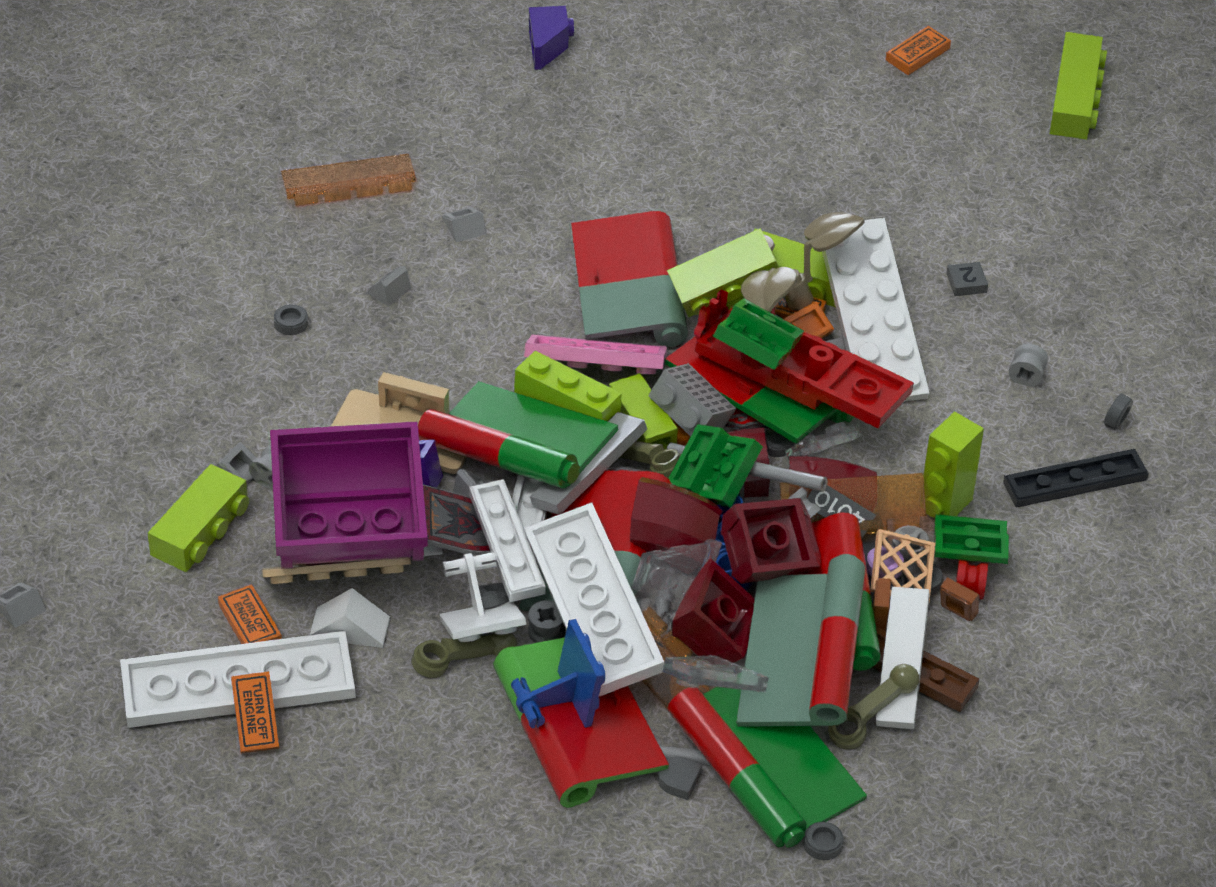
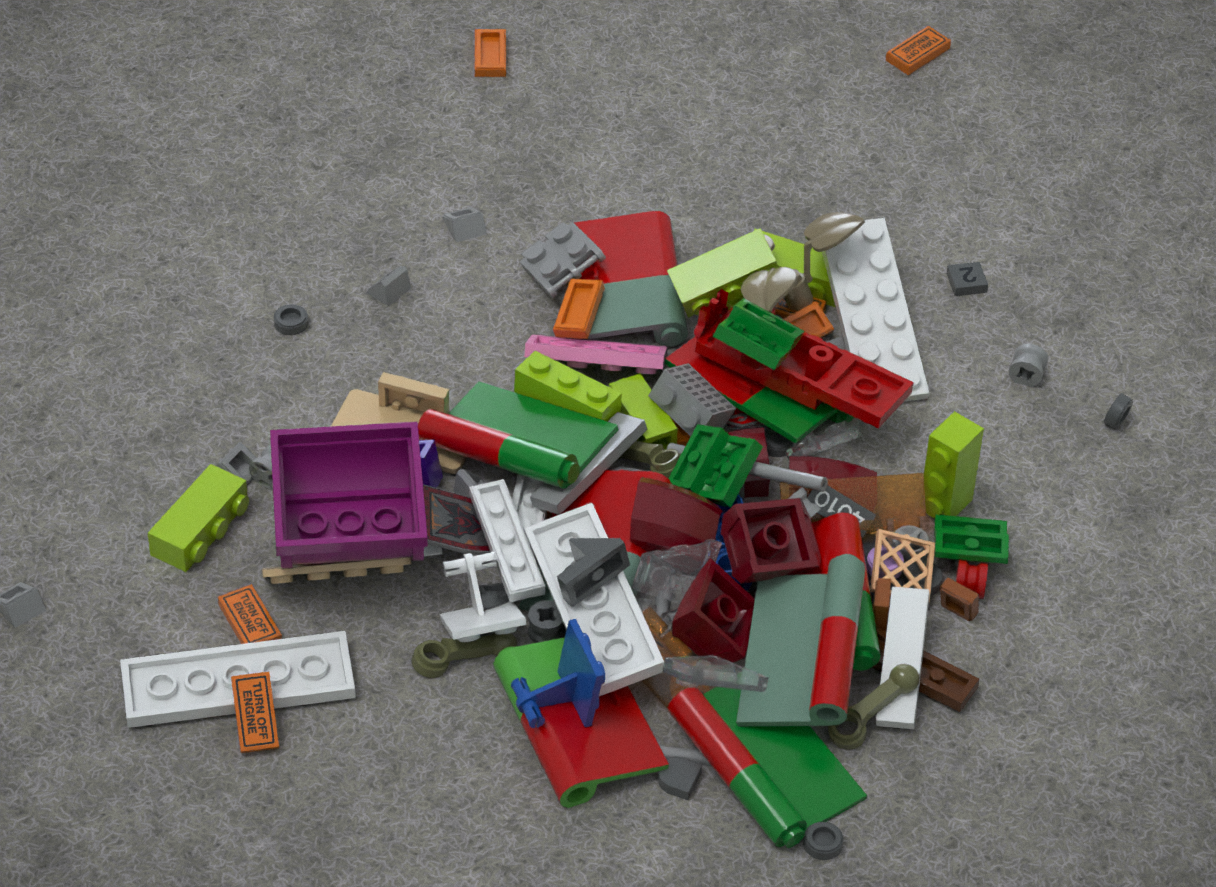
clear orange windscreen [281,153,416,206] -> none
white slope [310,588,390,648] -> none
dark purple slope [529,5,574,70] -> none
black tile [1003,448,1149,508] -> none
lime brick [1049,32,1107,140] -> none
none -> orange tile [475,29,506,77]
none -> light grey plate [520,222,606,298]
none -> orange tile [553,279,605,339]
none -> dark grey slope [557,538,630,607]

